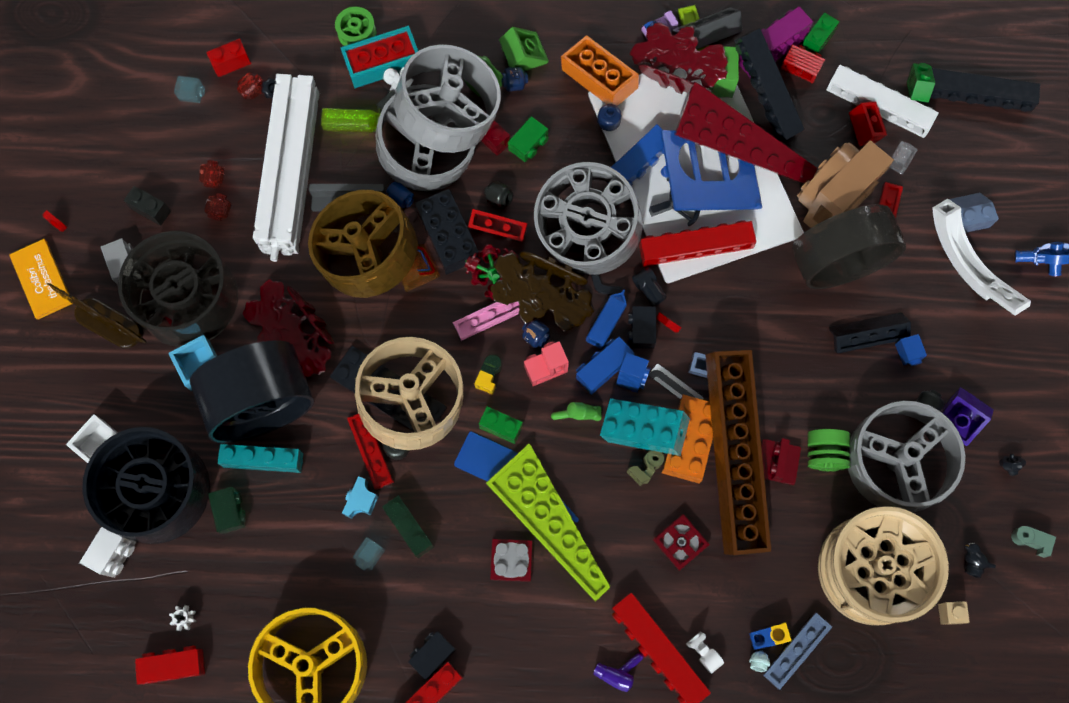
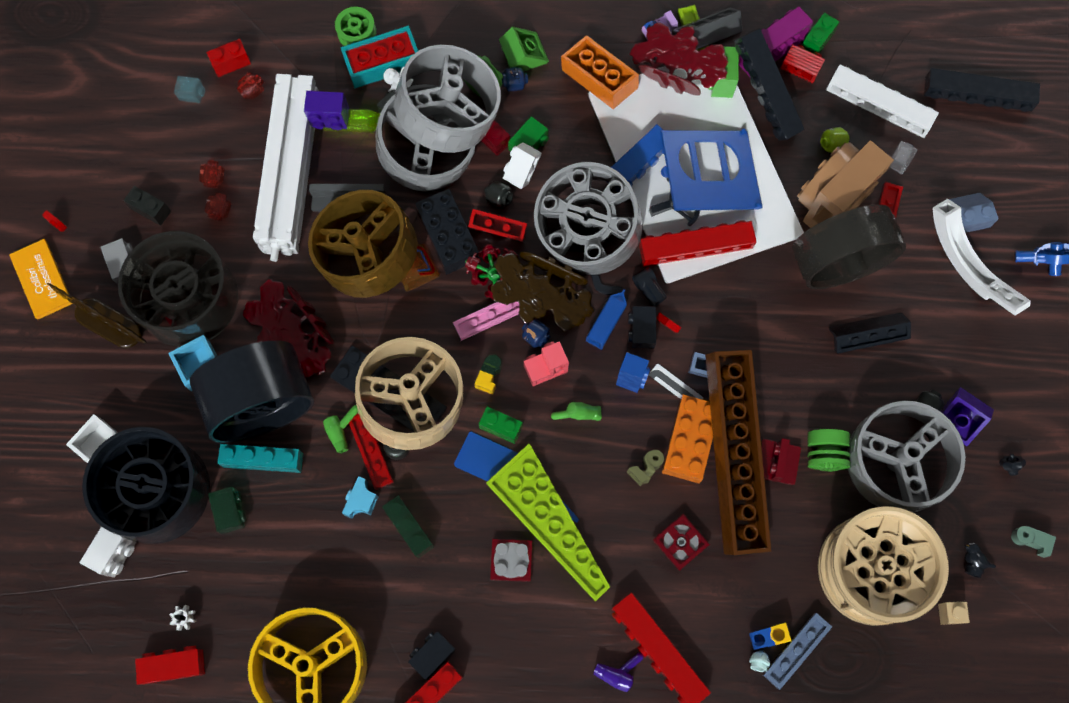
black piece [261,77,276,99] -> none
clear light blue brick [353,537,385,570] -> none
blue brick [386,182,414,208] -> none
blue brick [576,337,635,395] -> none
dark blue head [597,104,622,131] -> none
teal brick [600,399,690,456] -> none
dark red wing [674,82,817,184] -> none
white leg [686,632,724,674] -> none
red brick [849,102,887,146] -> none
blue brick [895,334,927,366] -> none
green brick [907,63,935,102] -> none
none -> dark purple brick [304,90,350,130]
none -> bright green piece [323,405,358,453]
none -> white brick [503,143,542,189]
none -> lime head [820,127,849,153]

